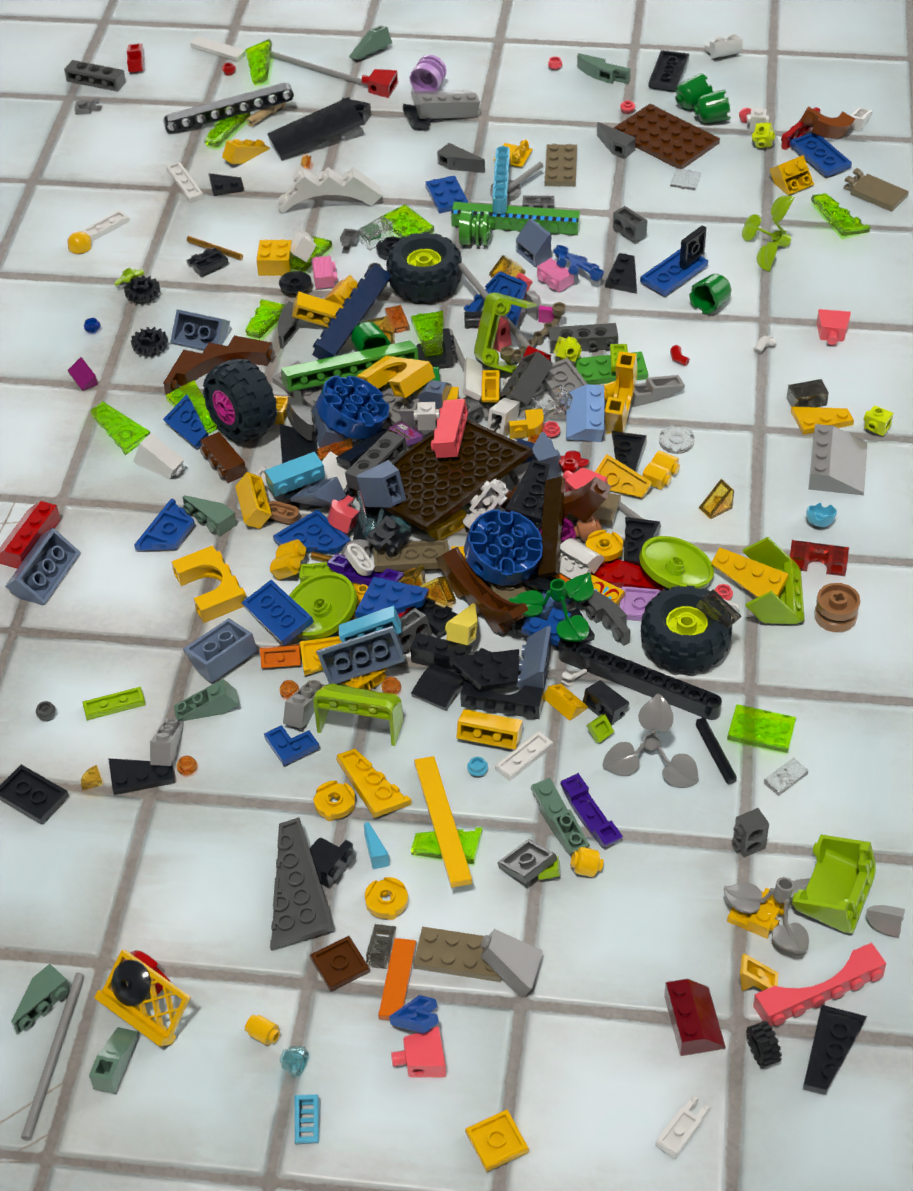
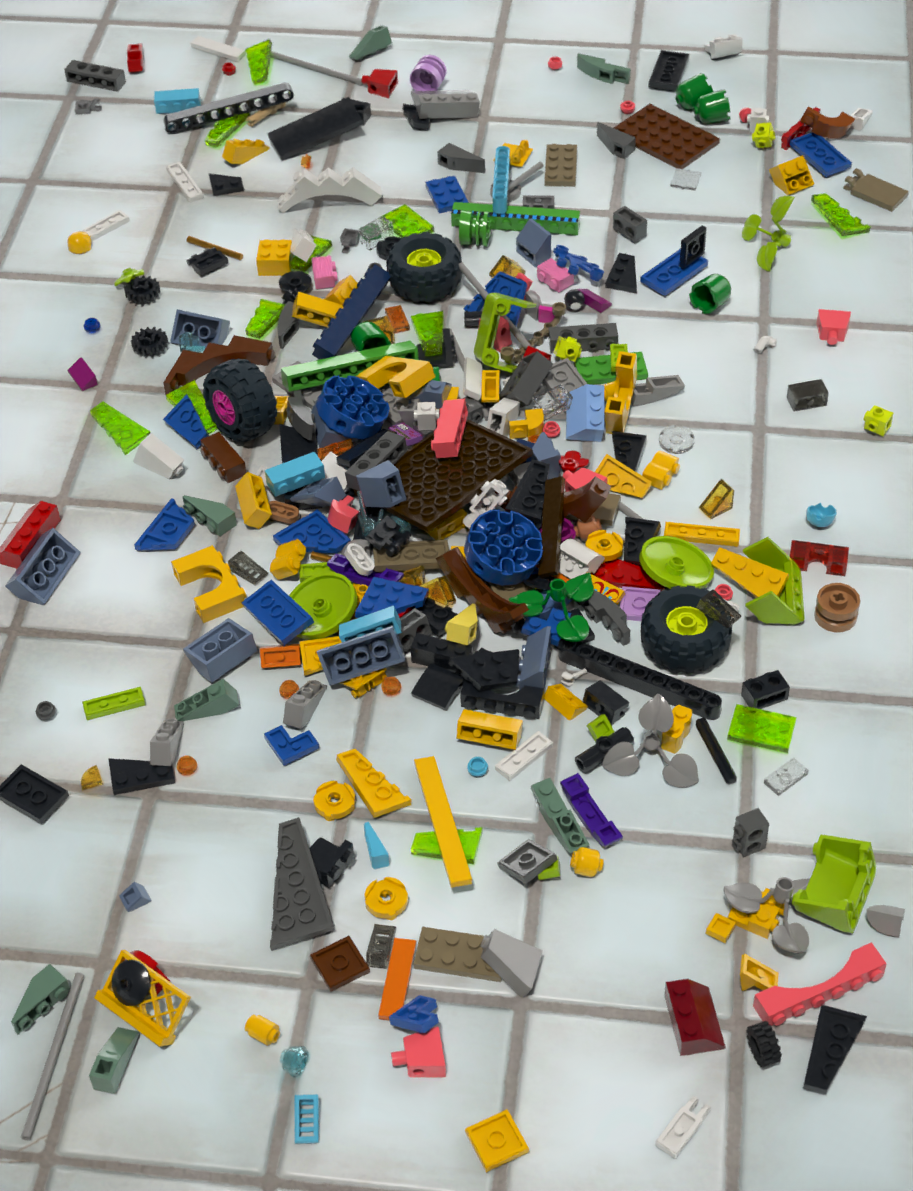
lime windscreen [313,684,403,746] -> none
red arm [670,345,690,366] -> none
yellow wing [791,407,854,435] -> none
light grey slope [808,424,867,495] -> none
none -> sand blue slope [119,882,151,912]
none -> medium azure brick [154,88,201,114]
none -> clear light blue panel [179,332,205,353]
none -> clear smoke slope [228,551,268,585]
none -> black gear [281,289,298,306]
none -> black piece [564,289,585,310]
none -> black piece [575,727,634,772]
none -> magenta slope [577,289,612,313]
none -> yellow brick [661,705,692,754]
none -> yellow tile [664,522,740,547]
none -> yellow plate [705,913,736,943]
none -> black brick [741,670,790,712]

